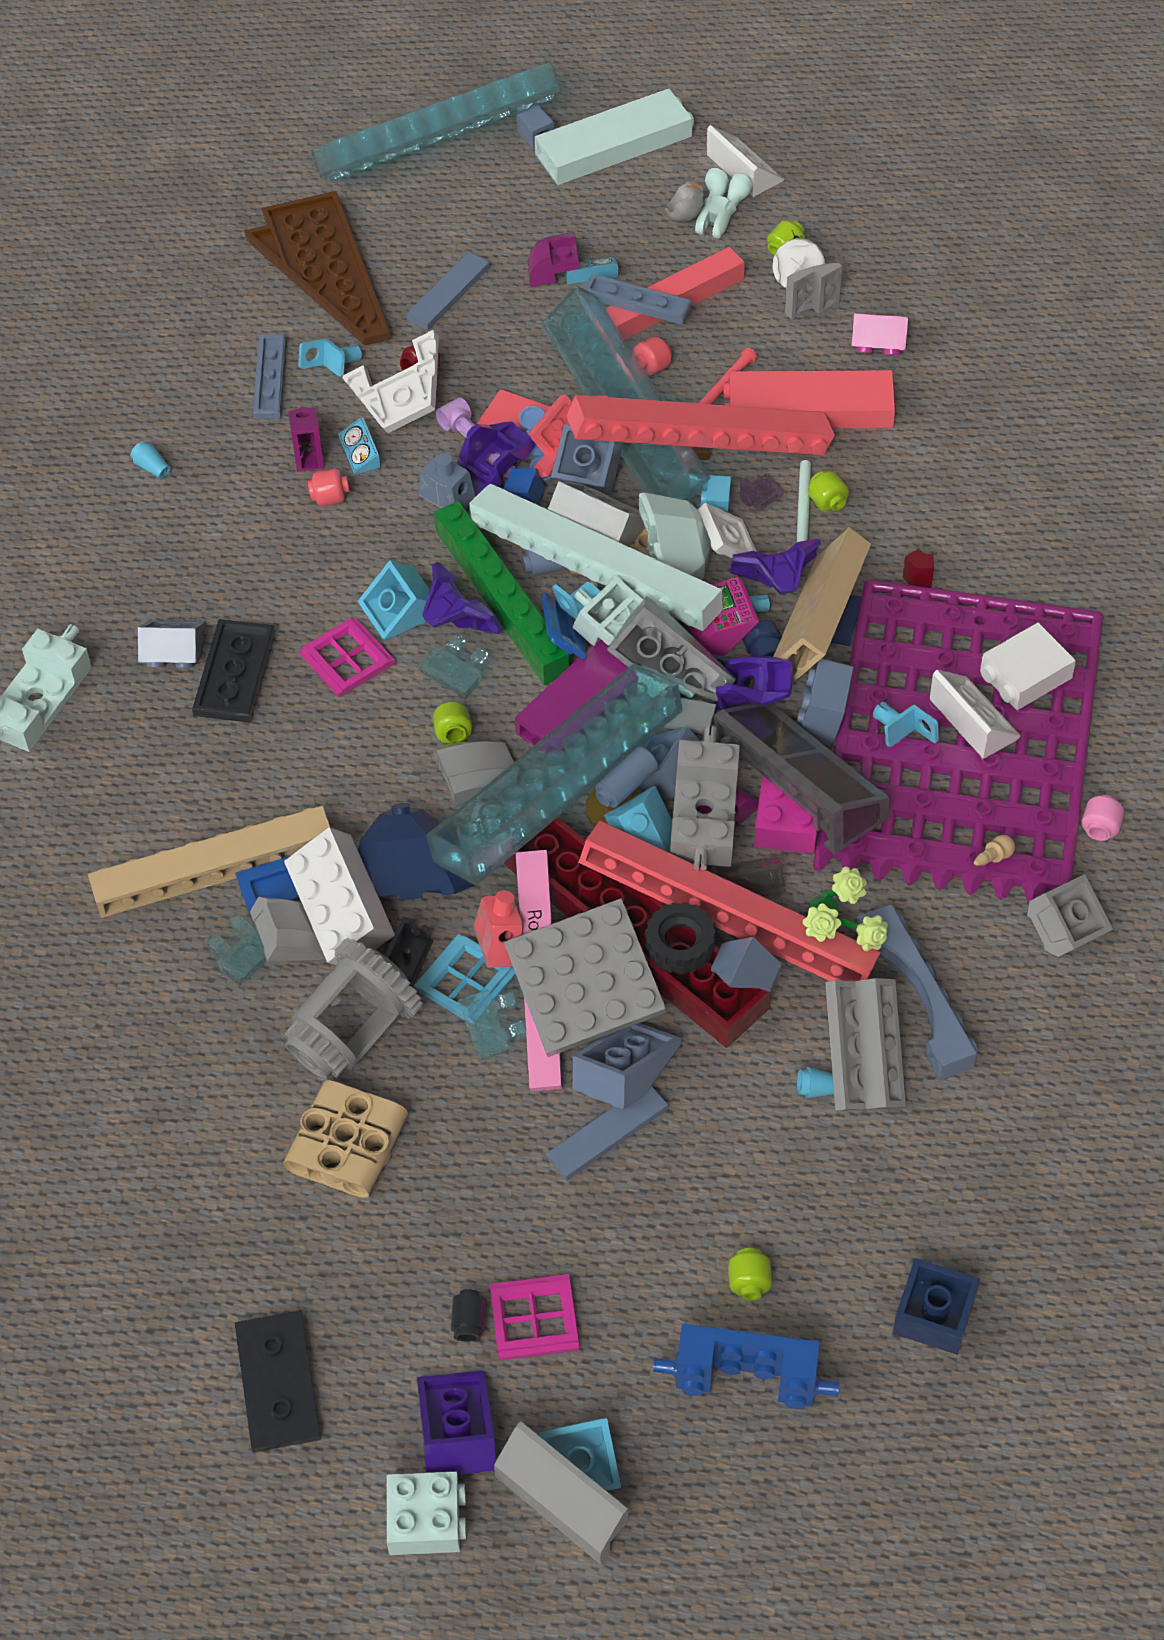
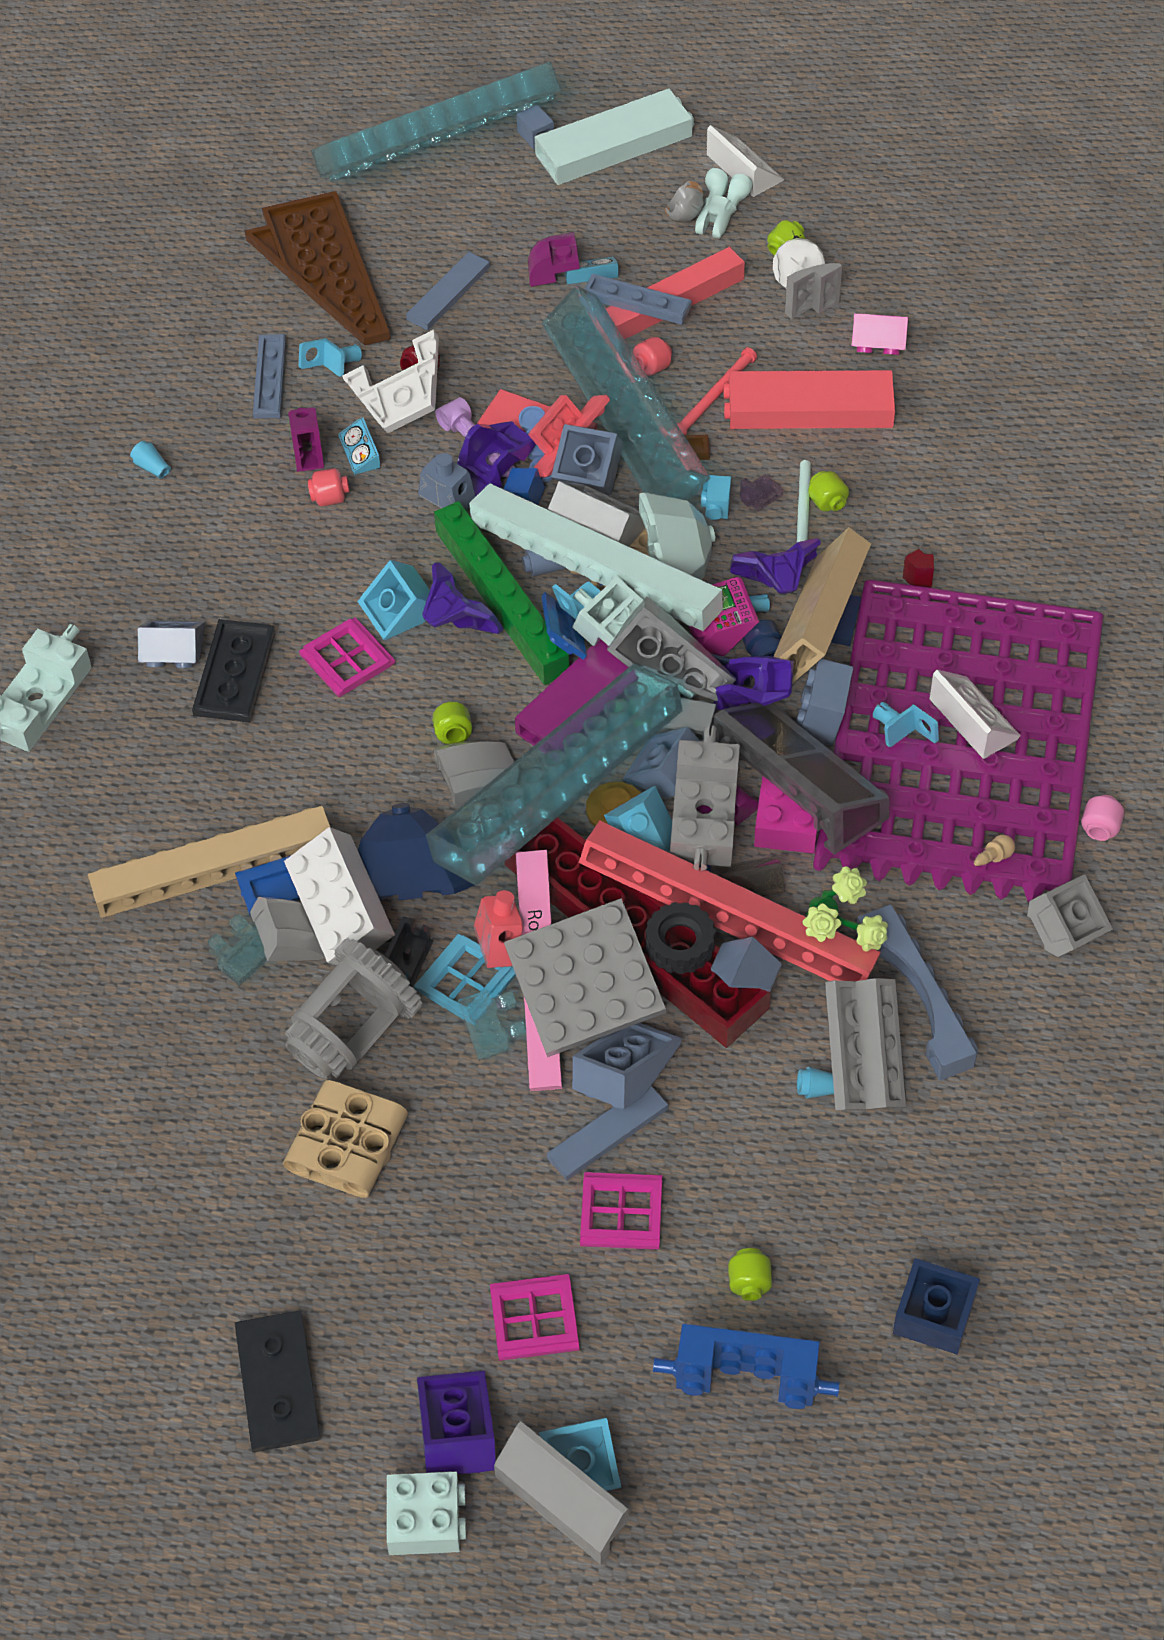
clear light blue plate [419,634,489,699] -> none
black brick [451,1289,486,1342] -> none
coral brick [566,395,835,455] -> none
sand blue brick [595,747,658,808] -> none
white plate [698,503,757,558] -> none
white brick [980,623,1076,710] -> none
none -> dark pink piece [580,1172,662,1249]

